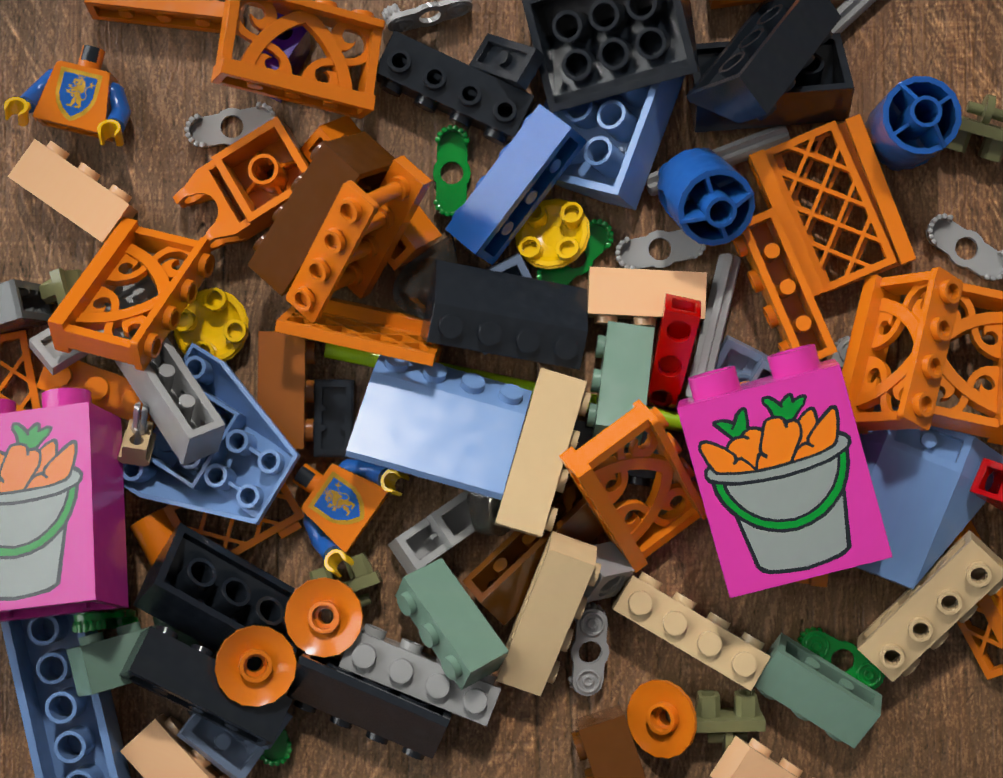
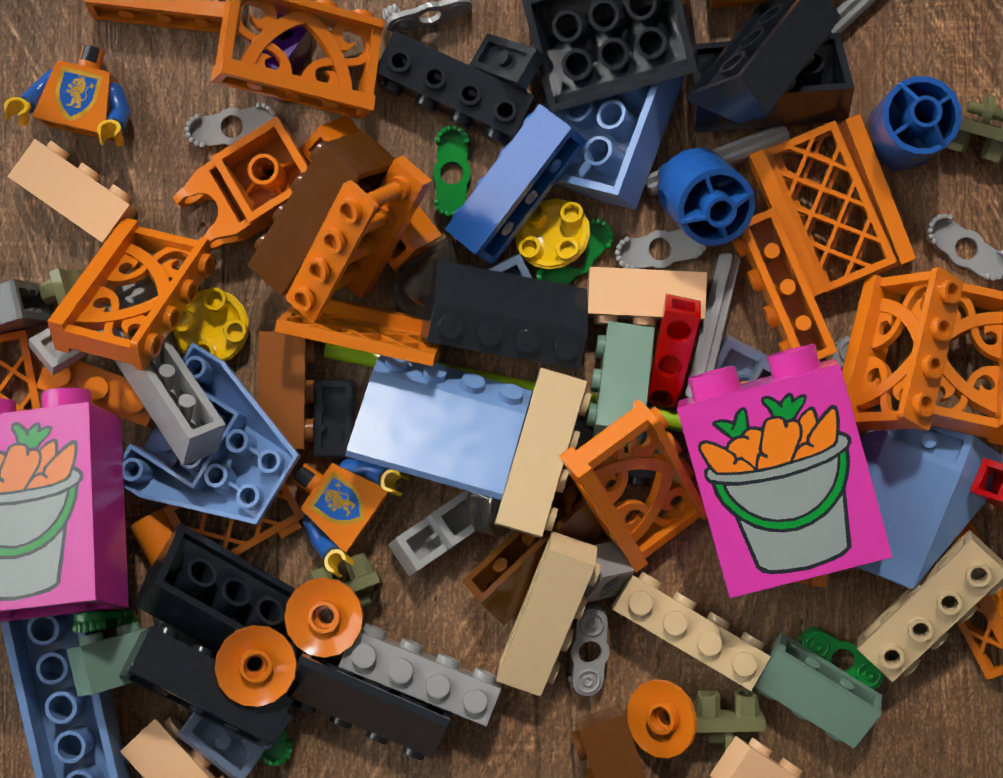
tan piece [117,402,156,467] -> none
sand green brick [395,558,509,690] -> none

